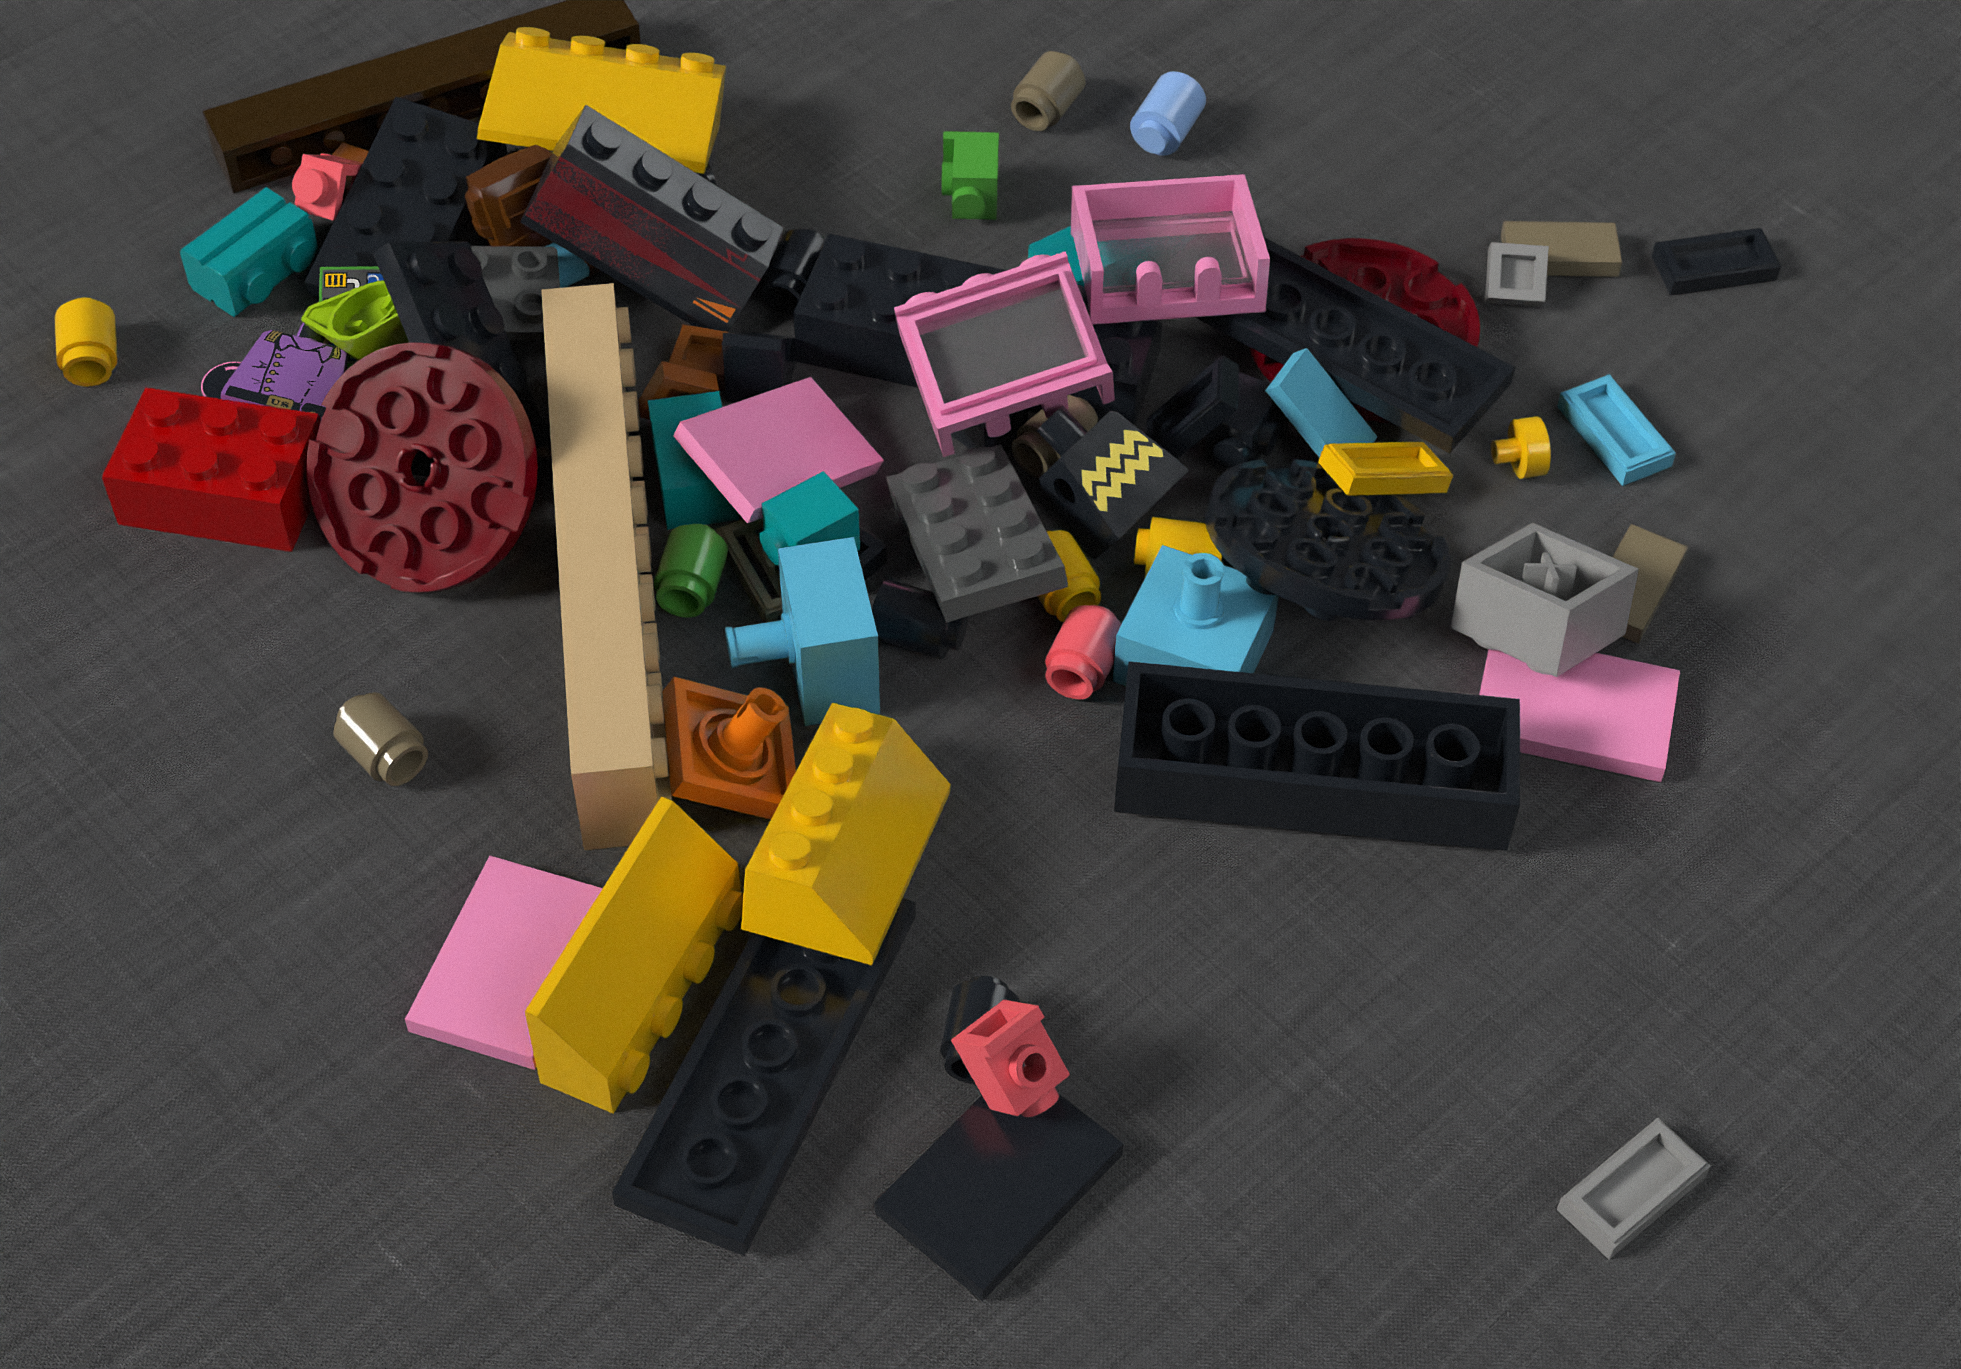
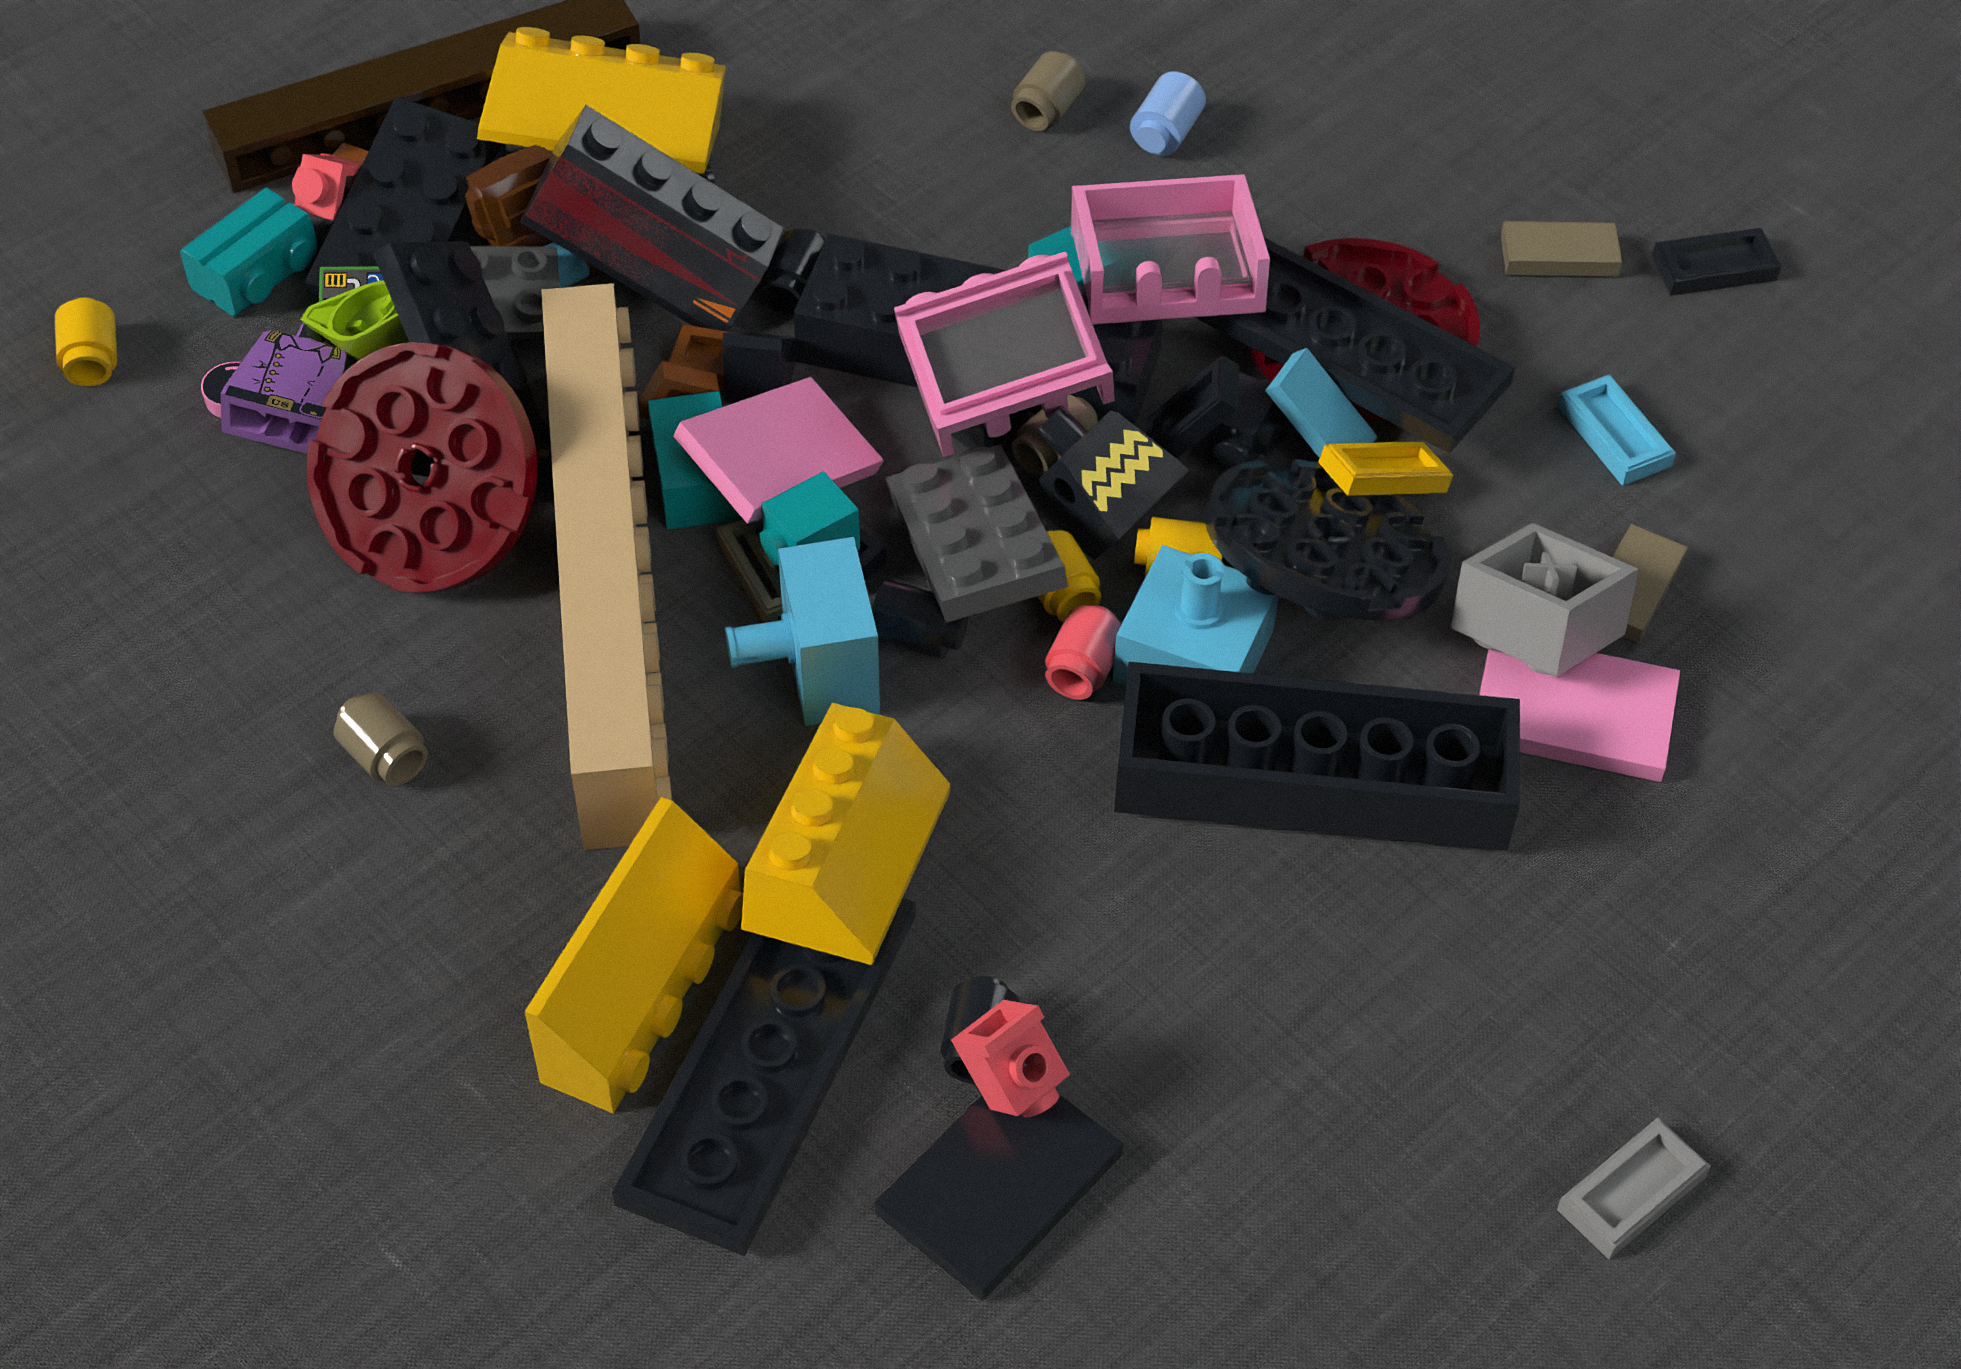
red brick [102,387,321,552] -> none
bright pink tile [405,856,603,1070] -> none
bright green brick [654,523,728,618] -> none
orange plate [662,677,796,820] -> none
bright green brick [942,131,999,220] -> none
light grey tile [1485,242,1549,307] -> none
yellow tile [1491,416,1551,479] -> none

